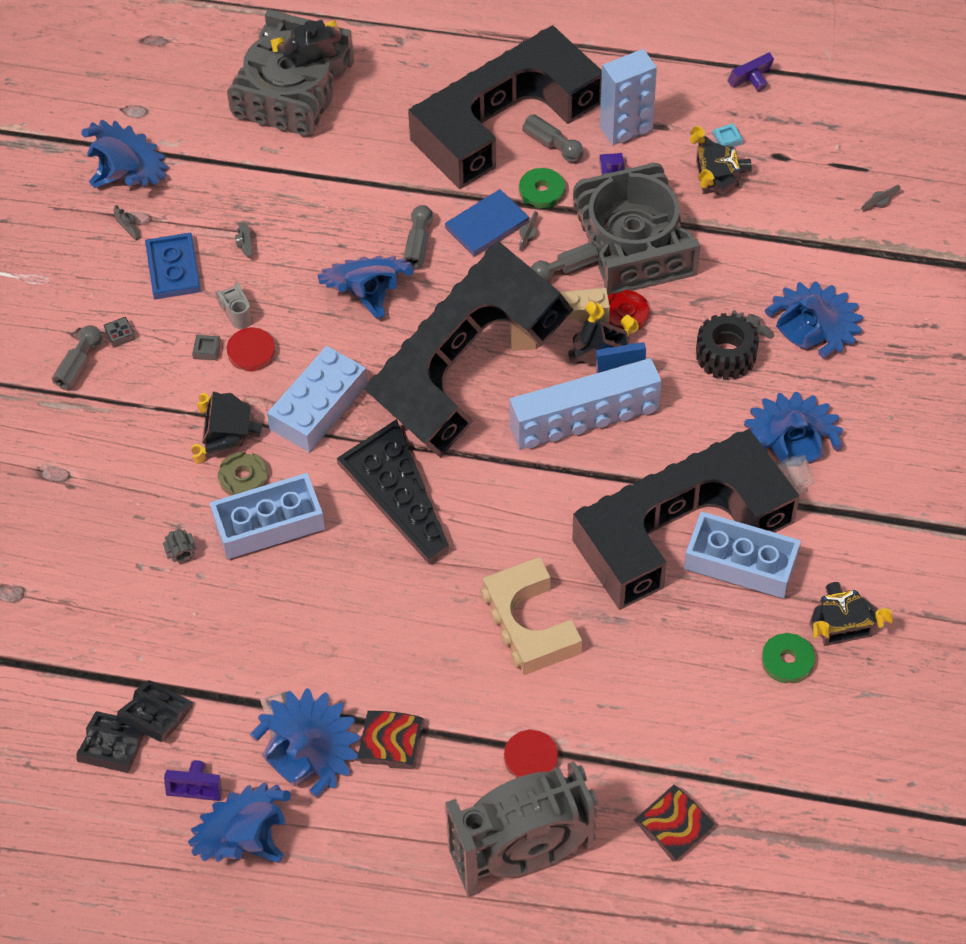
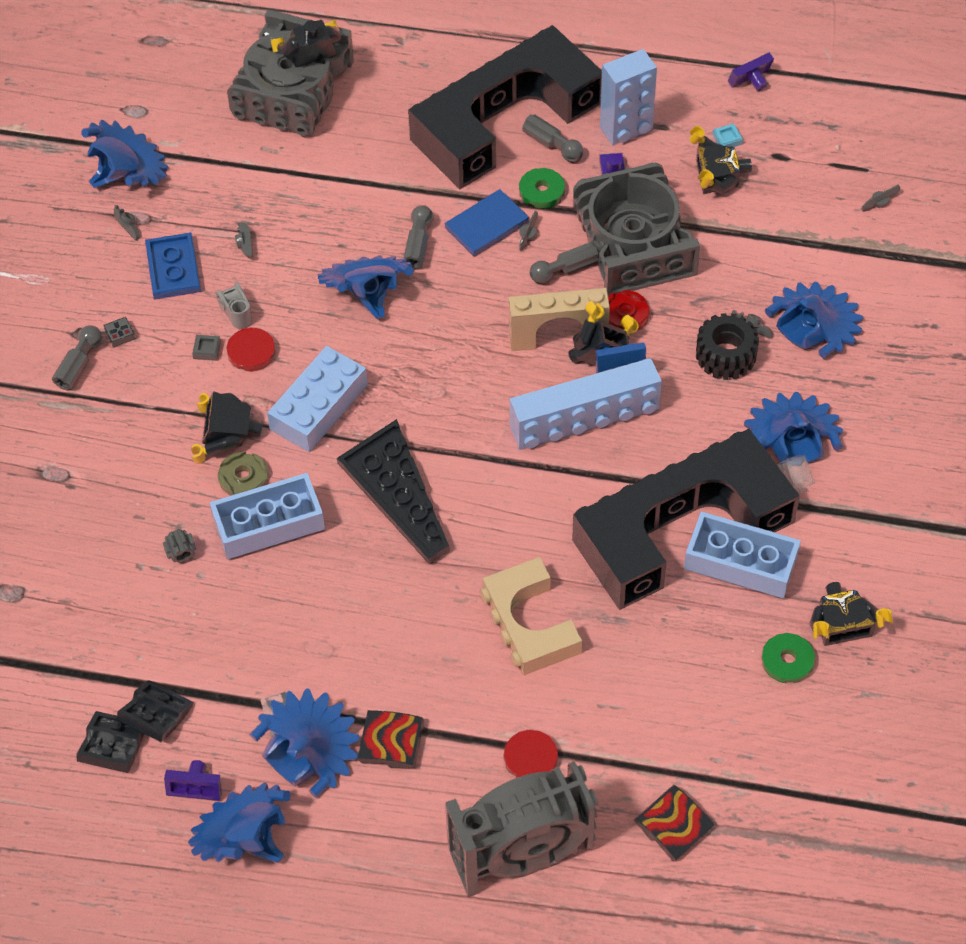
black arch [364,241,574,458] -> none

